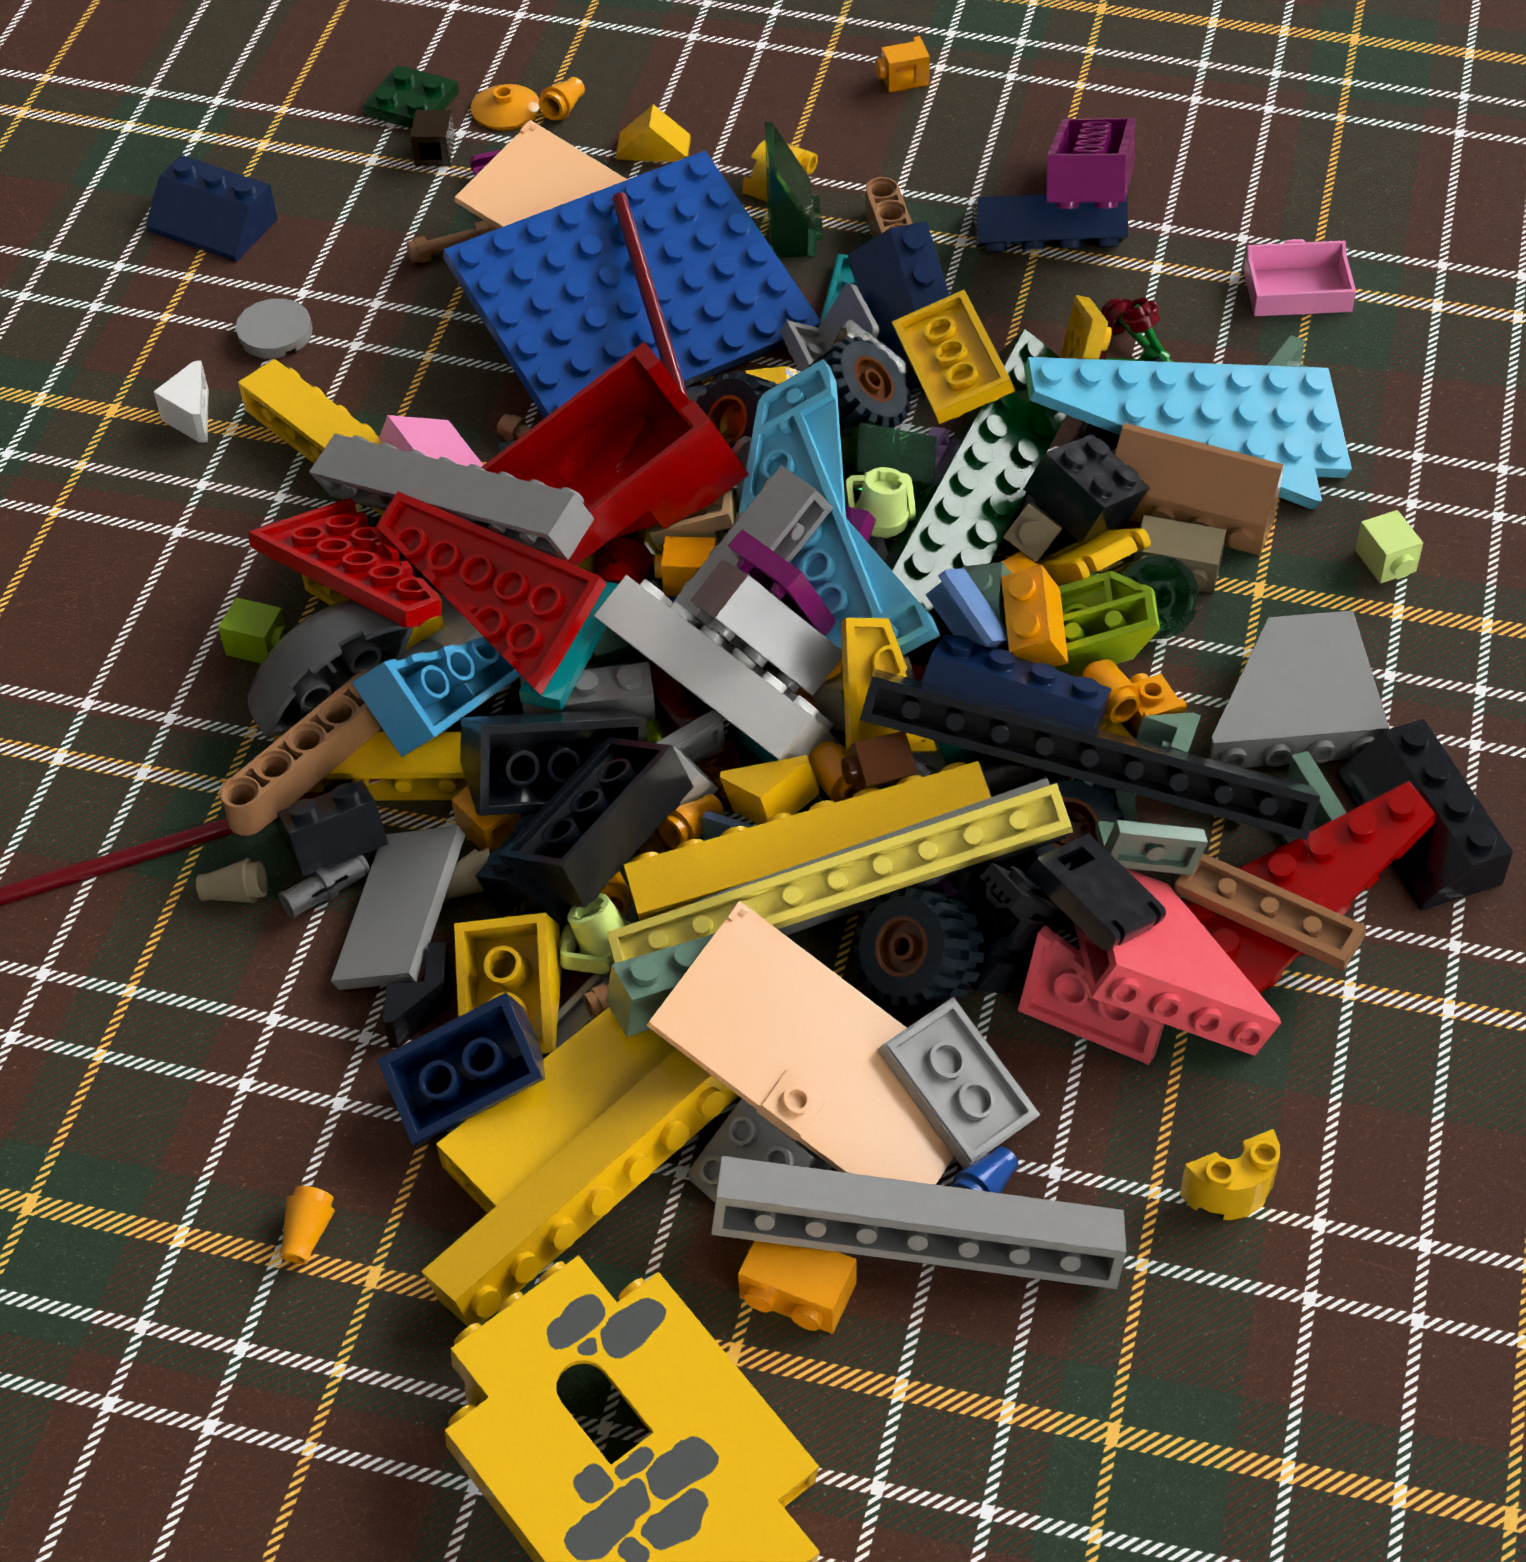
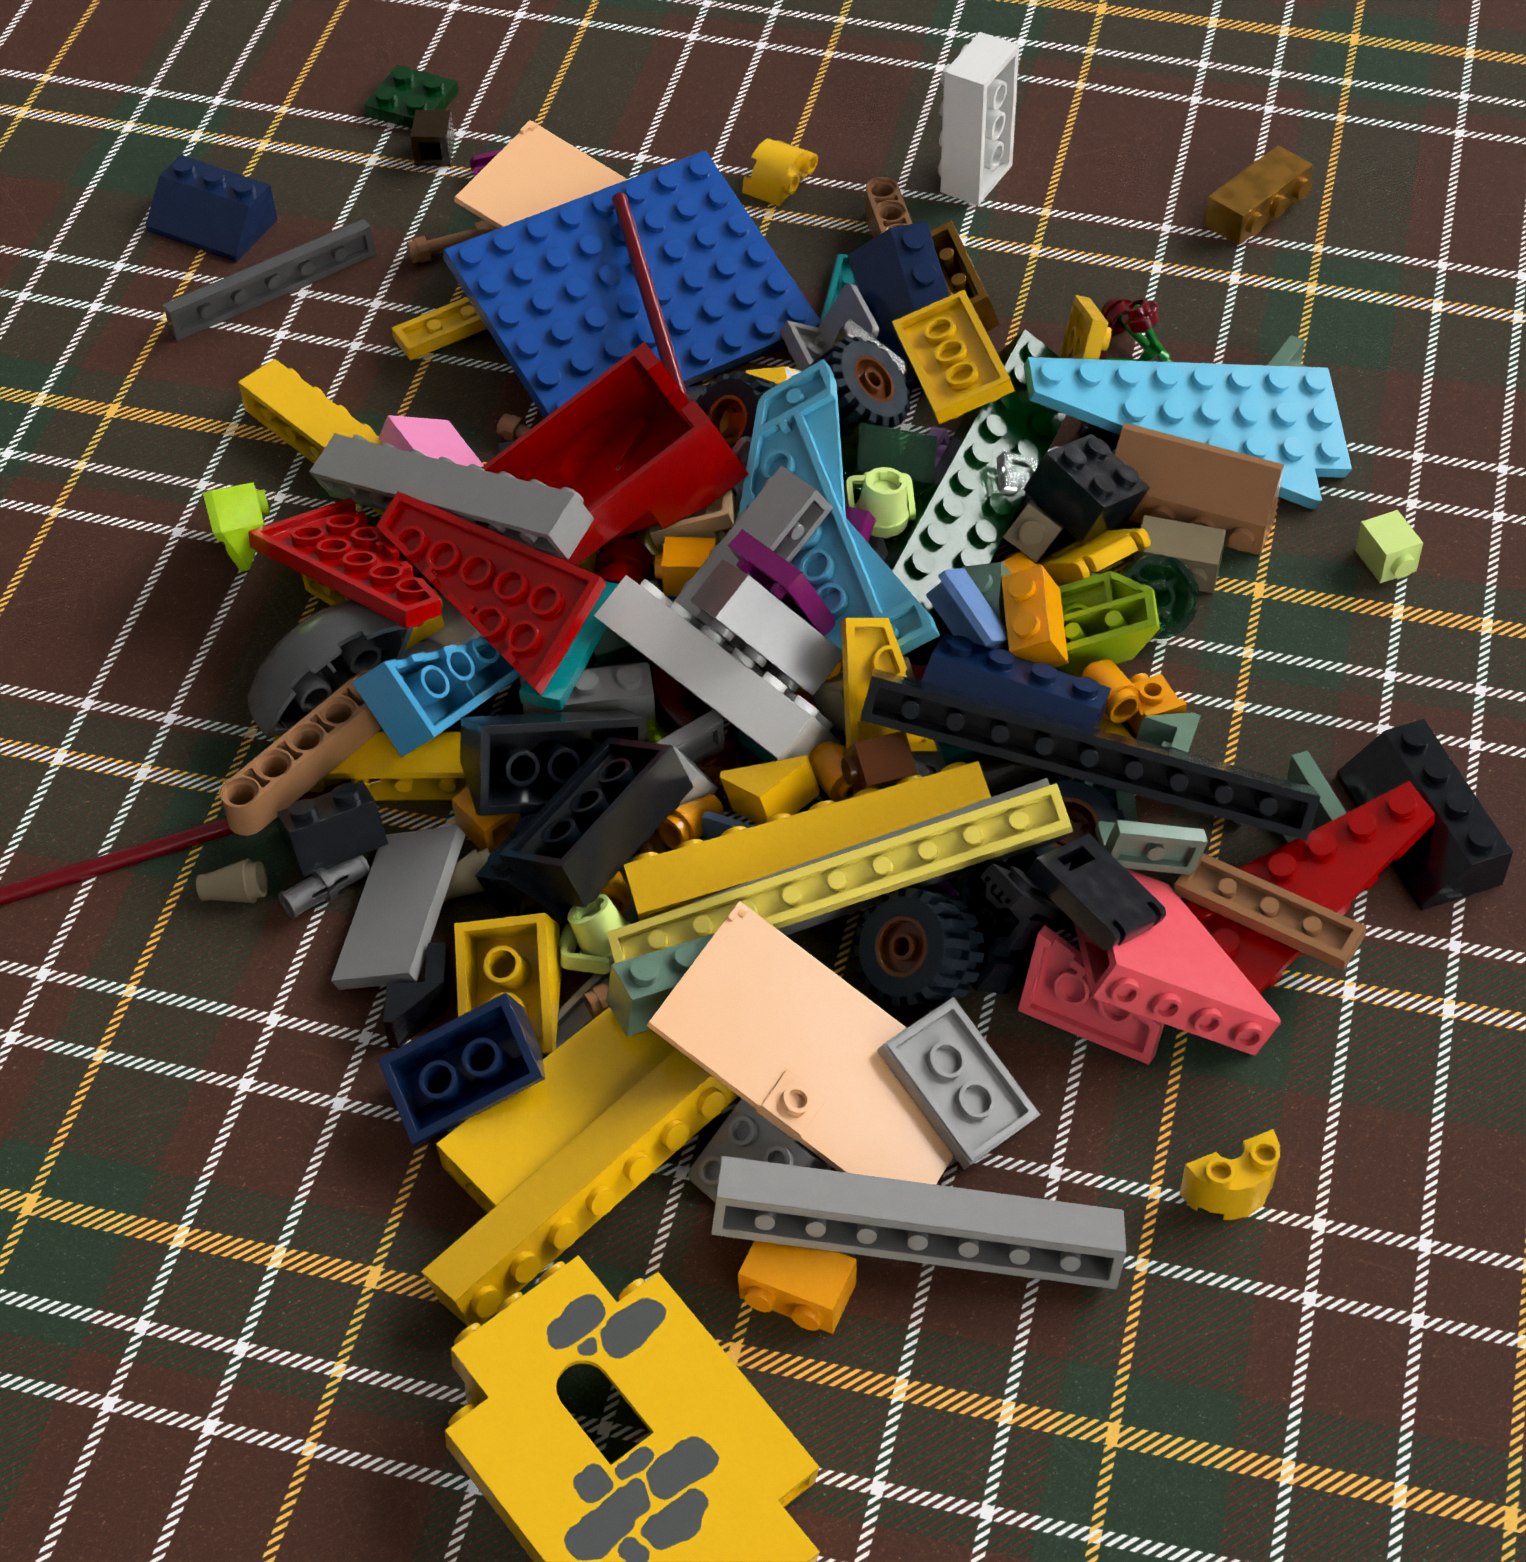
white slope [153,360,209,443] -> none
lime brick [218,598,290,664] -> none
light grey tile [235,299,313,359] -> none
light orange cone [279,1186,335,1264] -> none
light orange dish [471,84,540,131] -> none
light orange cone [539,77,585,120] -> none
yellow slope [616,104,691,162] -> none
clear green slope [765,121,823,258] -> none
light orange brick [875,36,930,93] -> none
blue cone [951,1146,1019,1193] -> none
dark blue slope [972,194,1128,252] -> none
magenta brick [1047,118,1135,209] -> none
light grey slope [1208,610,1389,768] -> none
bright pink container [1244,239,1356,316] -> none
none -> dark grey plate [163,219,376,341]
none -> lime wedge [203,482,270,572]
none -> yellow plate [391,297,487,361]
none -> pearl gold brick [930,221,1000,332]
none -> white brick [938,32,1019,206]
none -> clear tile [996,451,1039,494]
none -> pearl gold brick [1204,145,1313,245]

